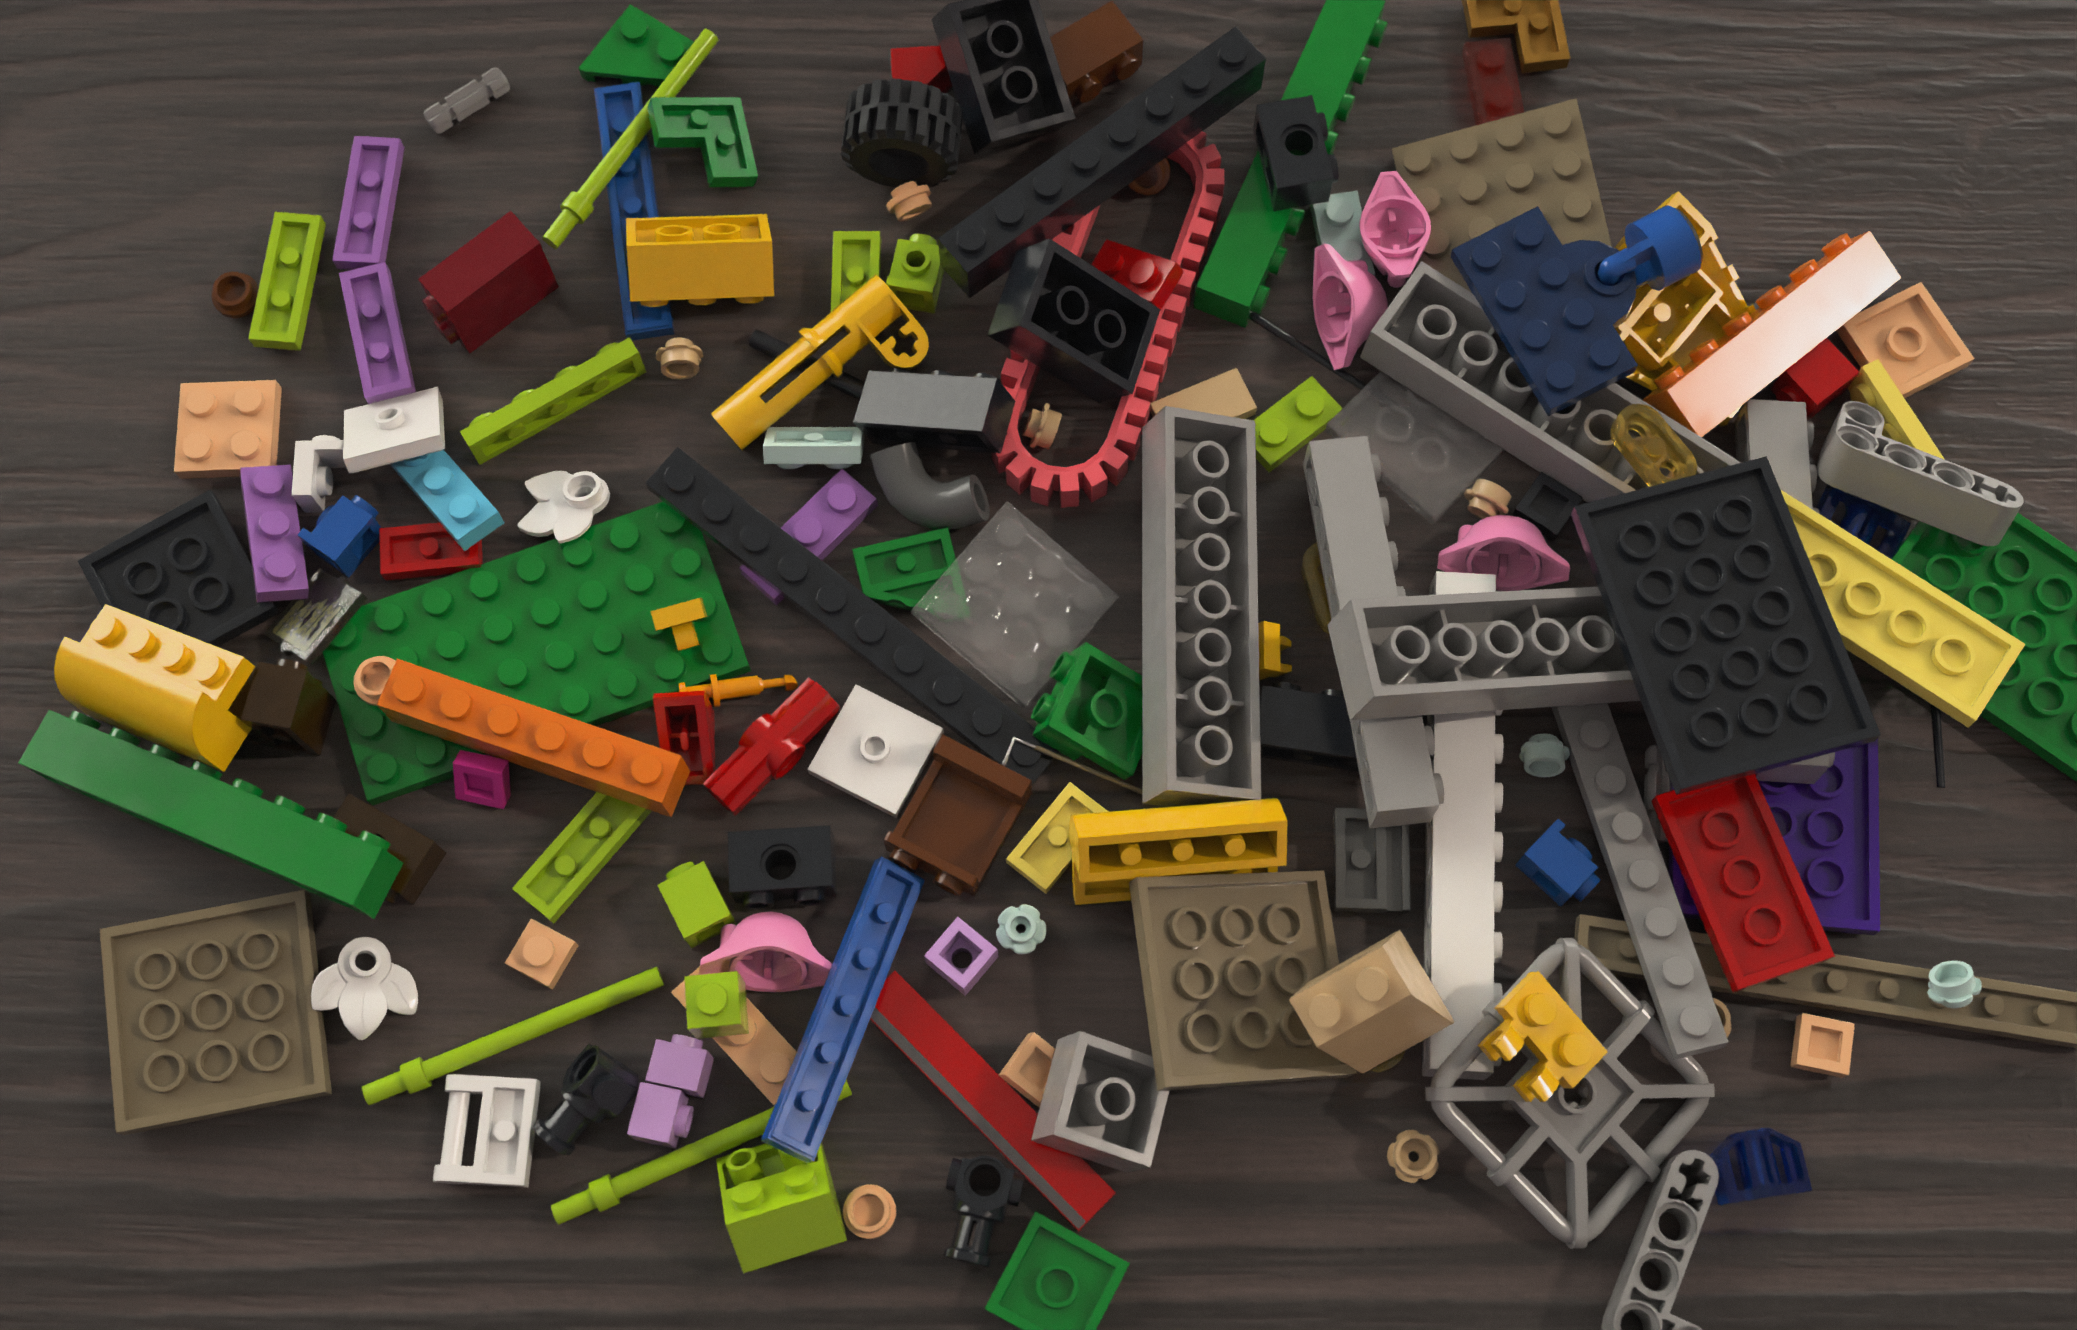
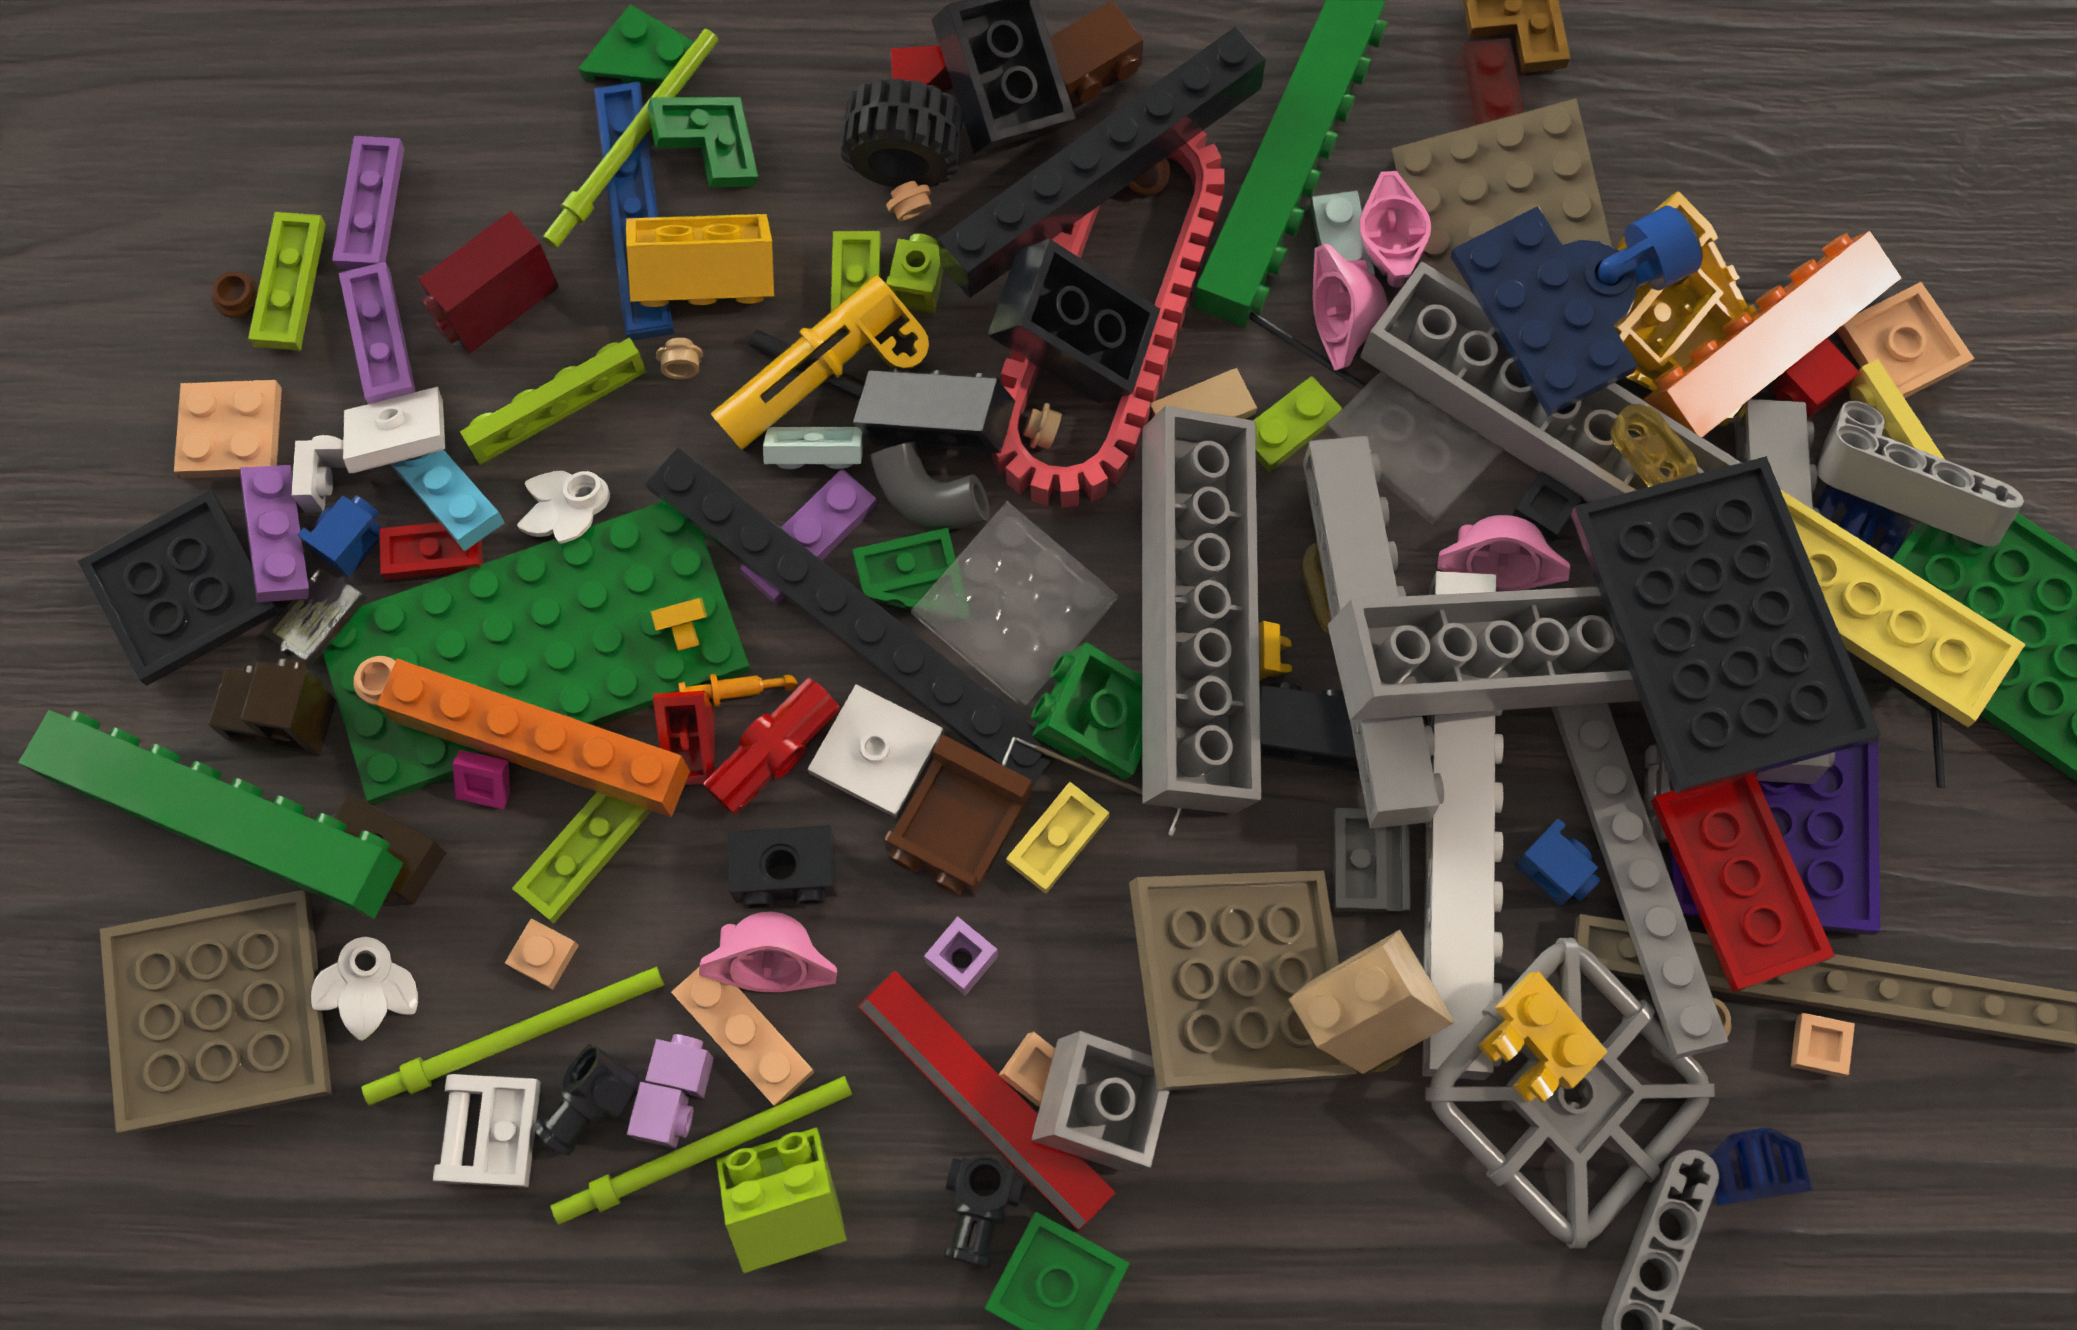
yellow brick [54,604,255,772] -> none
light grey axle [424,67,510,134] -> none
lime brick [657,861,737,949] -> none
lime brick [684,971,749,1039] -> none
blue tile [761,856,925,1163] -> none
light nougat plate [843,1184,896,1239] -> none
light aqua plate [996,904,1047,955] -> none
yellow brick [1069,798,1288,905] -> none
red plate [1091,239,1184,311] -> none
black brick [1253,95,1339,211] -> none
tan plate [1387,1130,1439,1183] -> none
tan plate [1464,479,1511,519] -> none
light aqua plate [1519,734,1570,777] -> none
light aqua plate [1927,961,1982,1009] -> none

